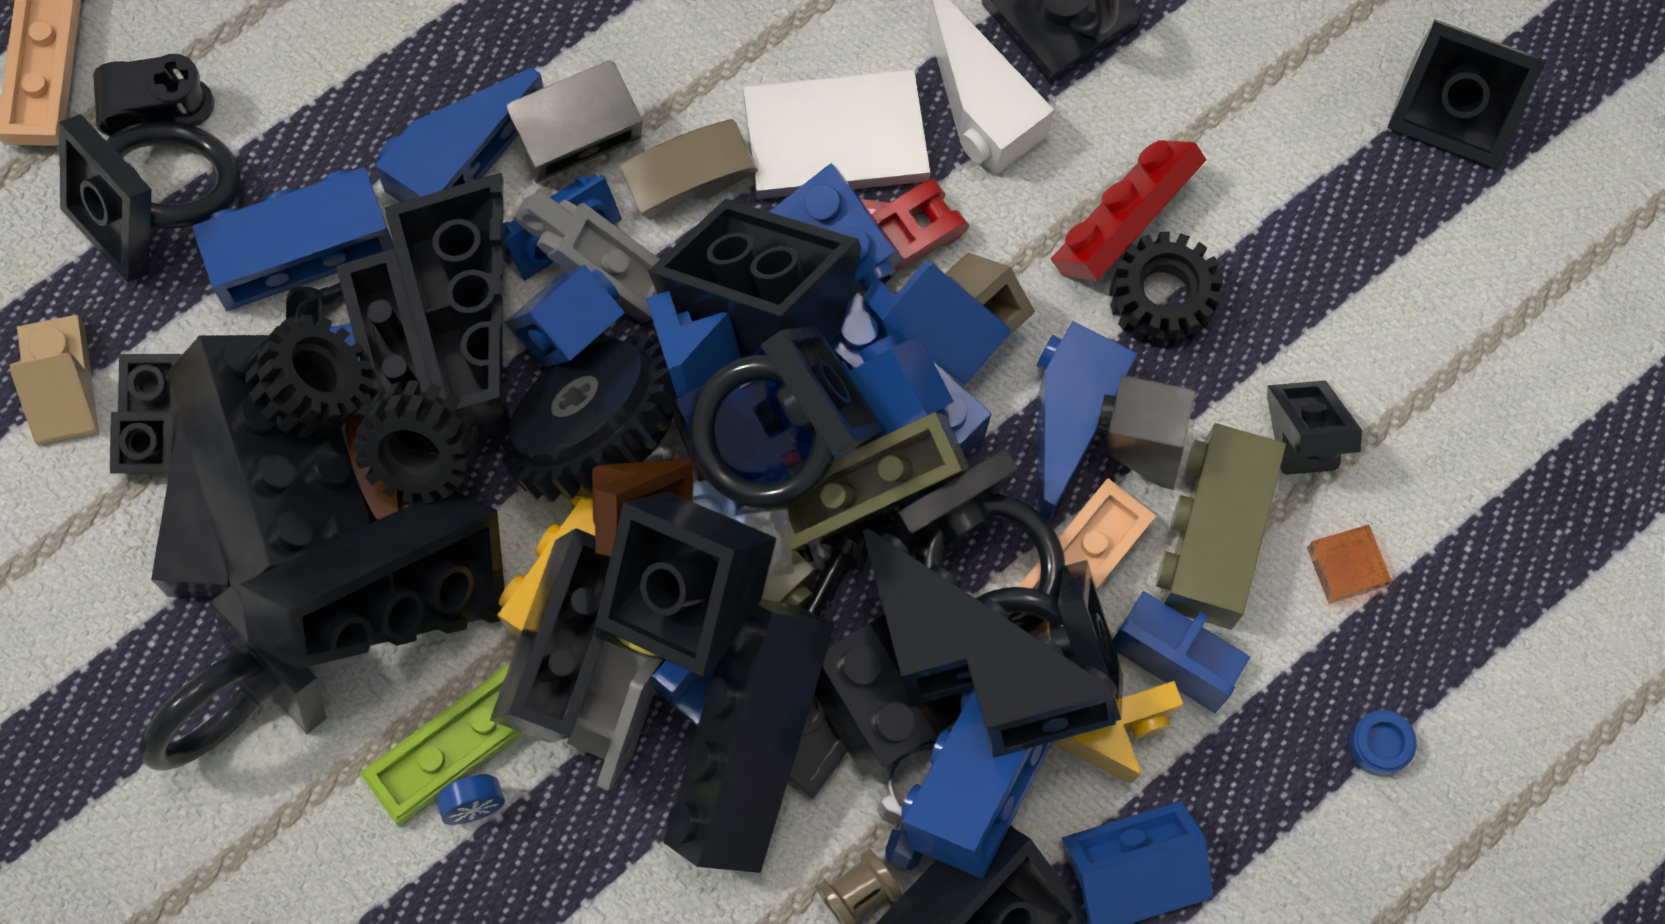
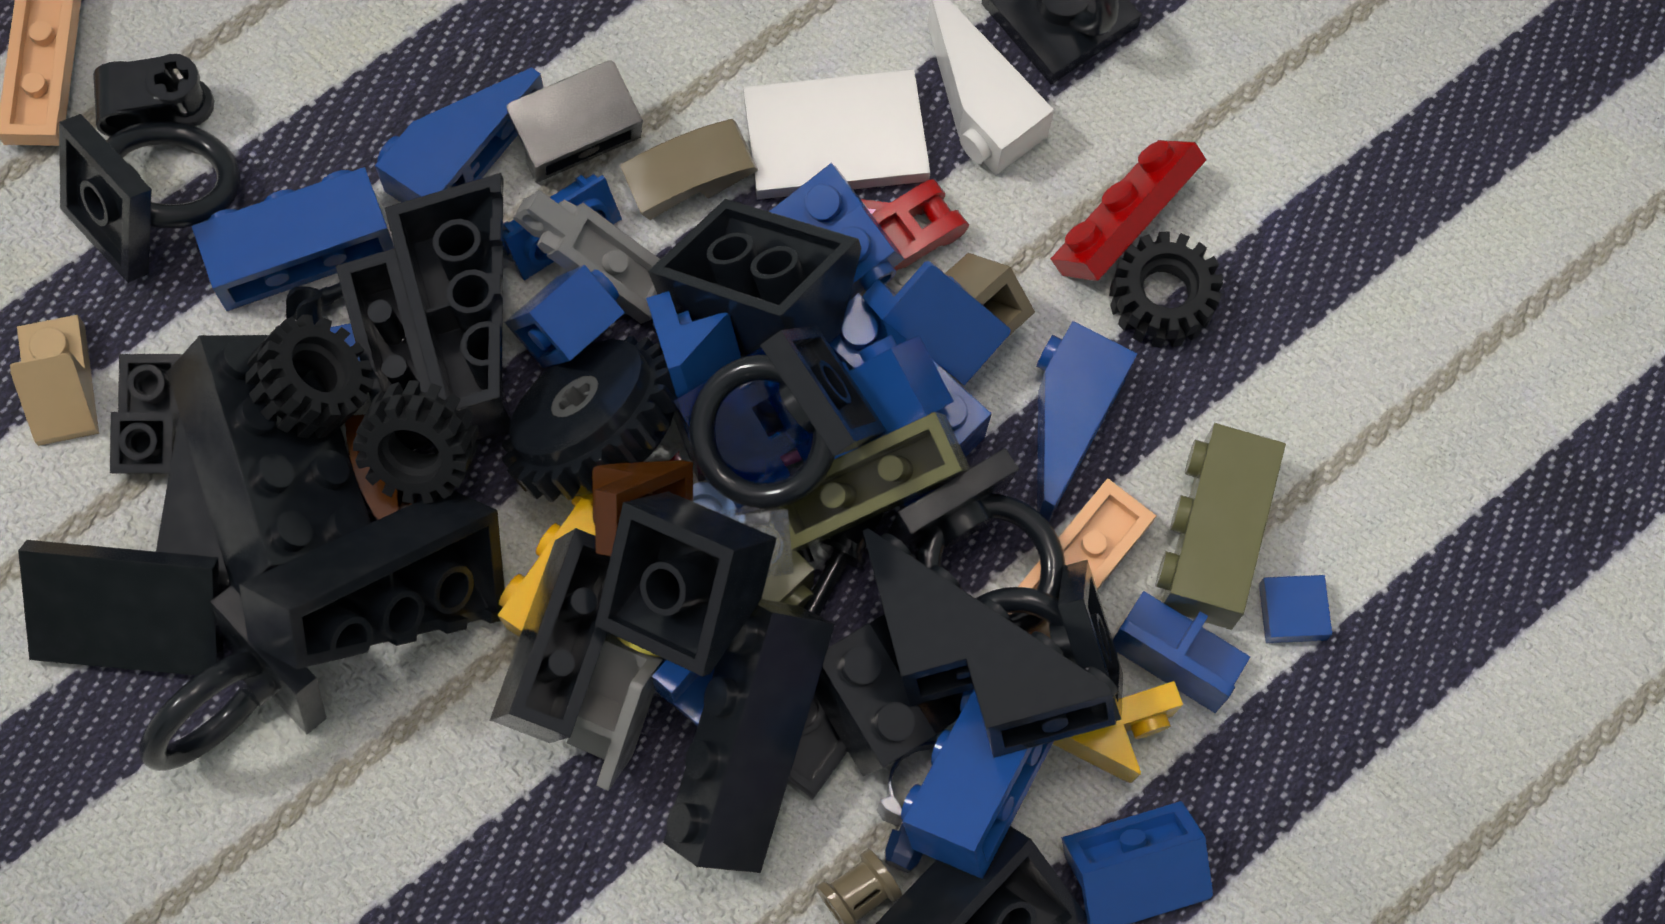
lime tile [359,662,524,827] -> none
blue tile [436,774,505,825] -> none
slope [1097,375,1196,490] -> none
black slope [1267,380,1362,475] -> none
clear orange tile [1307,524,1392,604] -> none
blue tile [1349,710,1417,776] -> none
black slope [1387,19,1546,168] -> none
none -> black tile [18,540,224,675]
none -> blue tile [1259,575,1332,643]

